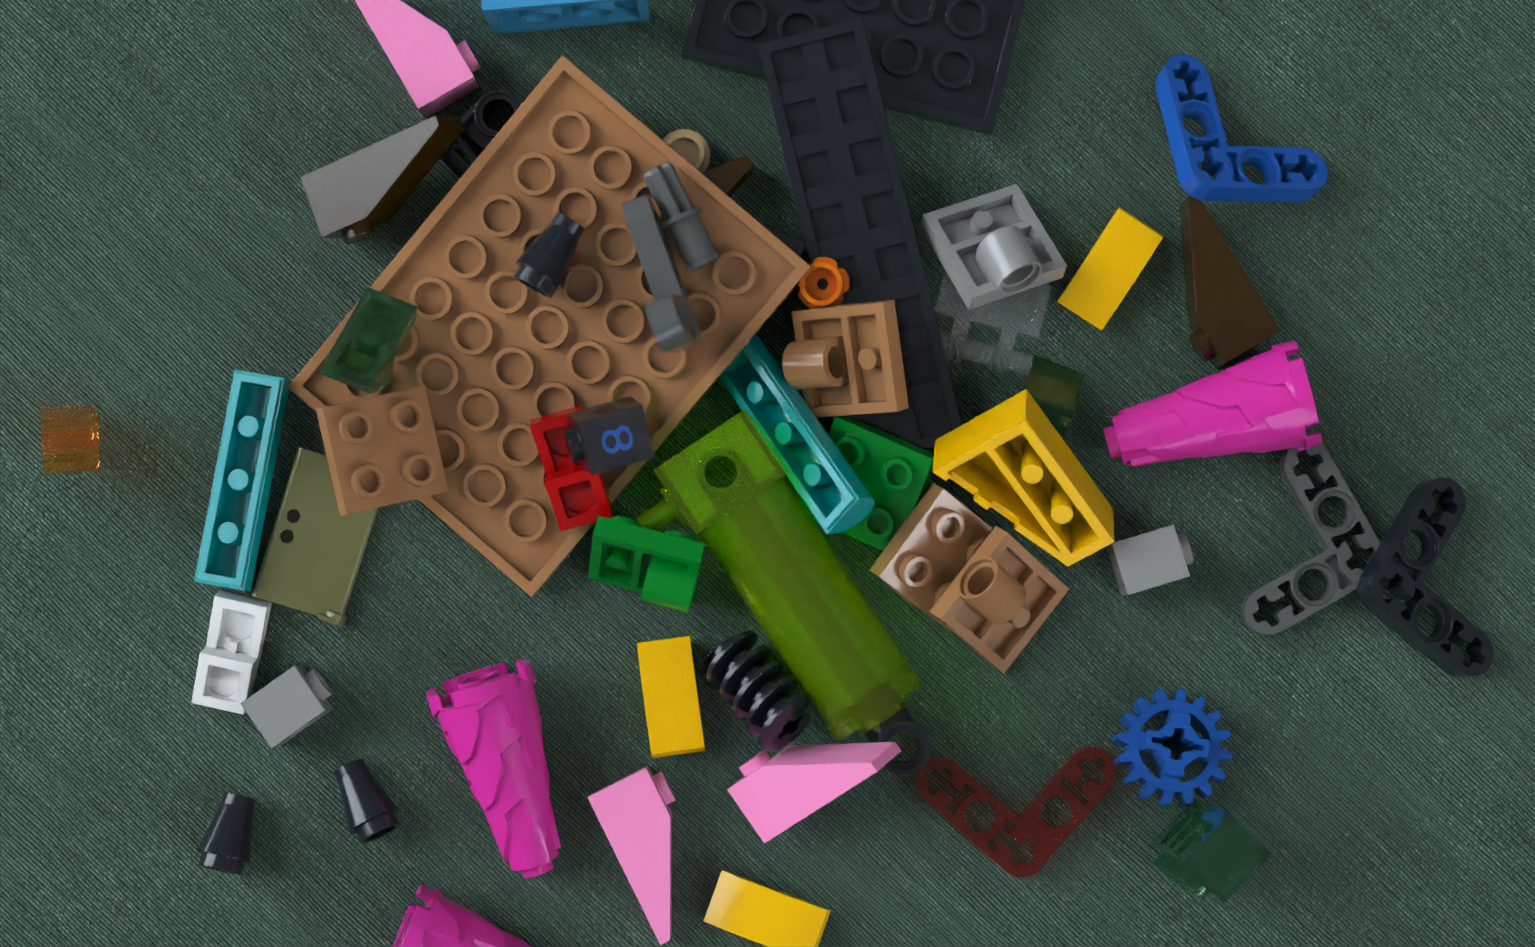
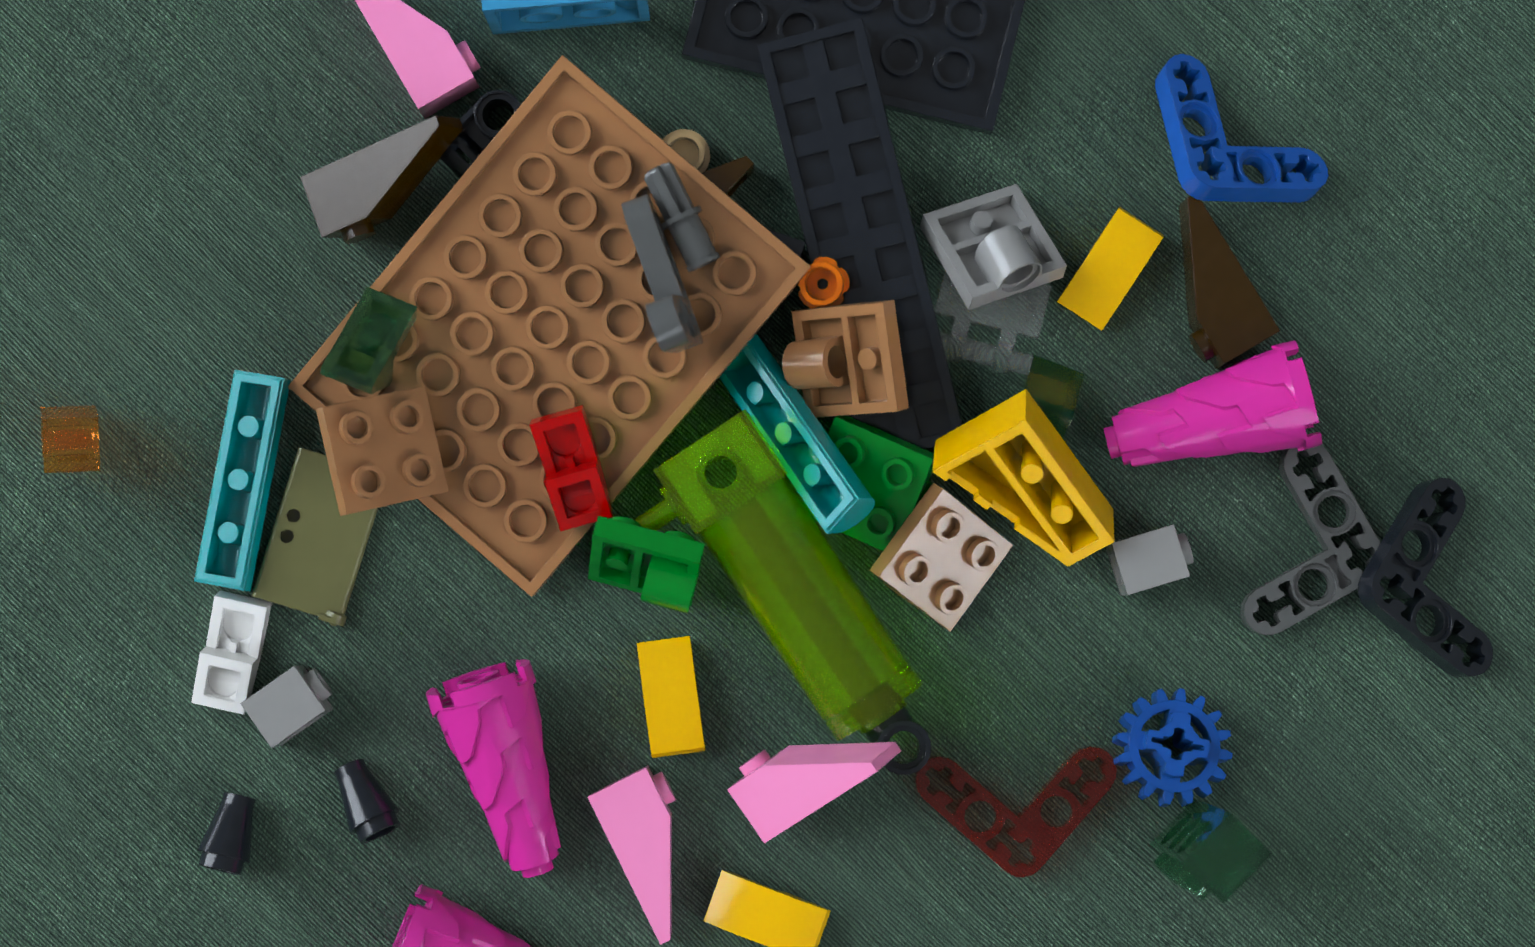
black cone [513,213,585,299] -> none
black brick [564,396,654,475] -> none
black piece [700,630,810,752] -> none
medium nougat plate [929,526,1069,674] -> none

